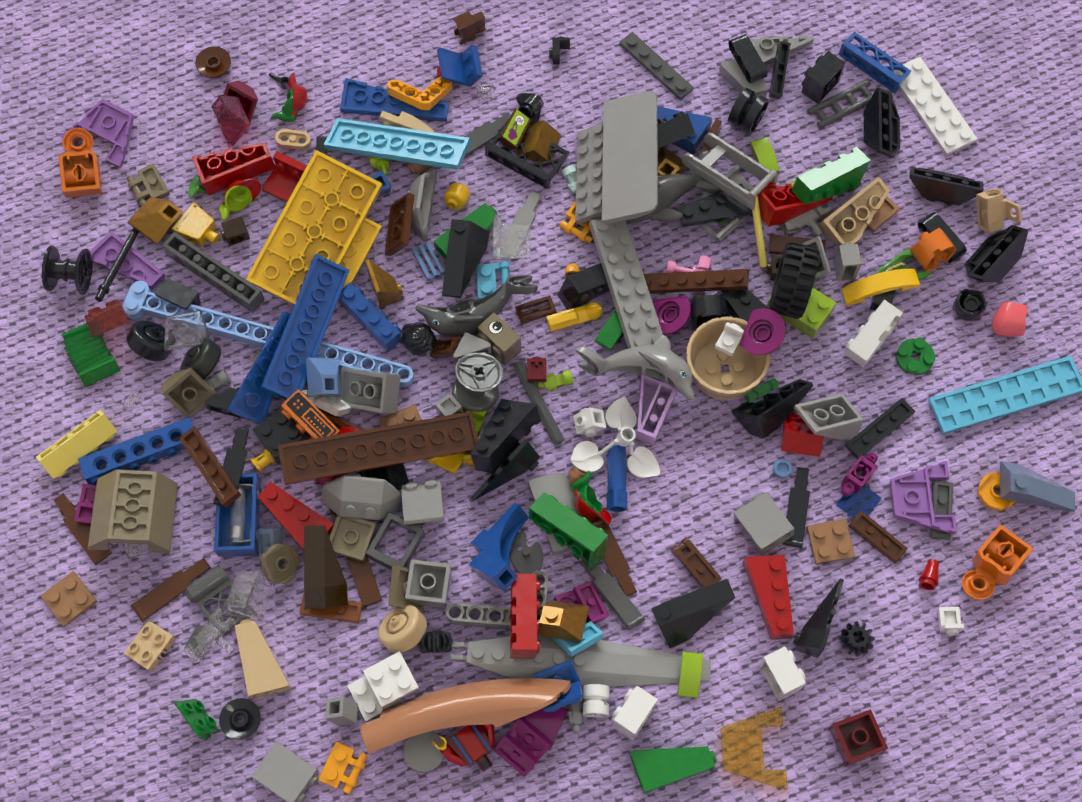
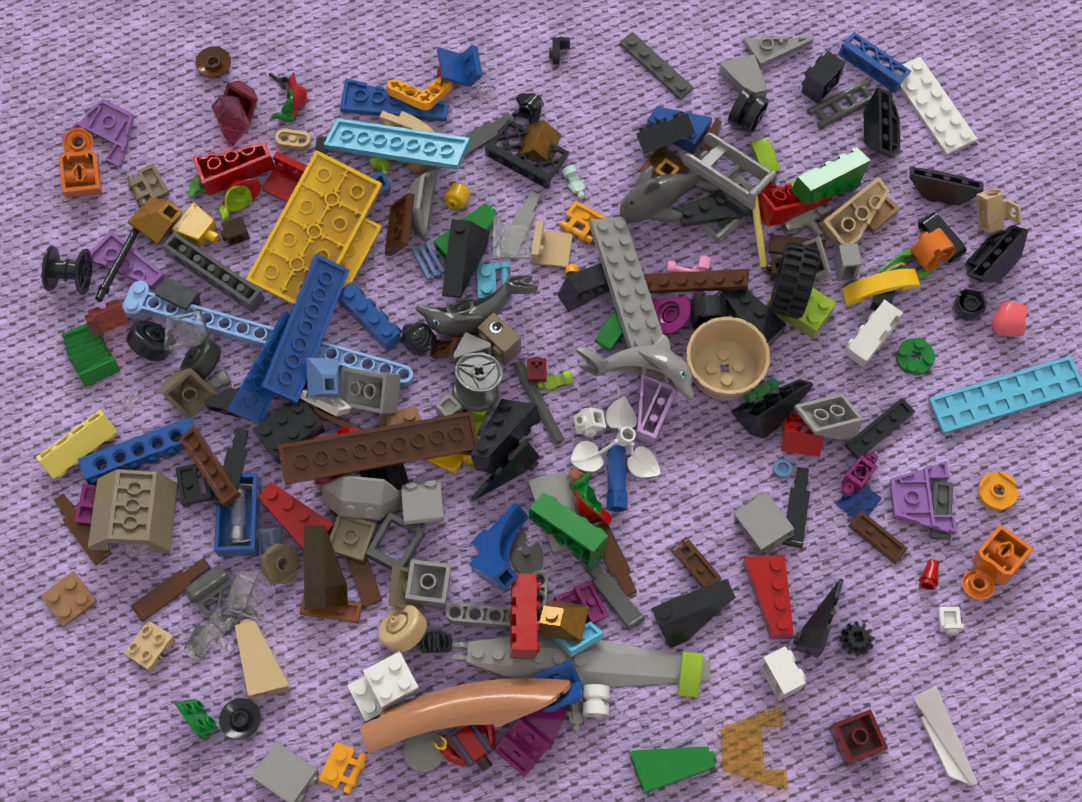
yellow bush [250,448,276,473] -> none
brick [281,389,340,439] -> none
light grey brick [325,696,358,726] -> none
pearl gold slope [365,259,403,307] -> none
reddish brown piece [453,11,486,44] -> none
slope [500,108,532,149] -> none
reddish brown tile [515,295,557,324] -> none
yellow piece [546,302,603,332] -> none
light grey slope [575,91,658,224] -> none
white brick [611,686,658,740] -> none
white bracket [715,322,744,356] -> none
black beam [728,34,768,83] -> none
magenta hat [740,308,786,355] -> none
black piece [769,41,791,99] -> none
medium nougat plate [806,519,855,565] -> none
sand blue wedge [1000,461,1075,512] -> none
none -> black plate [176,464,215,506]
none -> tan bracket [531,221,573,268]
none -> white wedge [913,686,977,787]

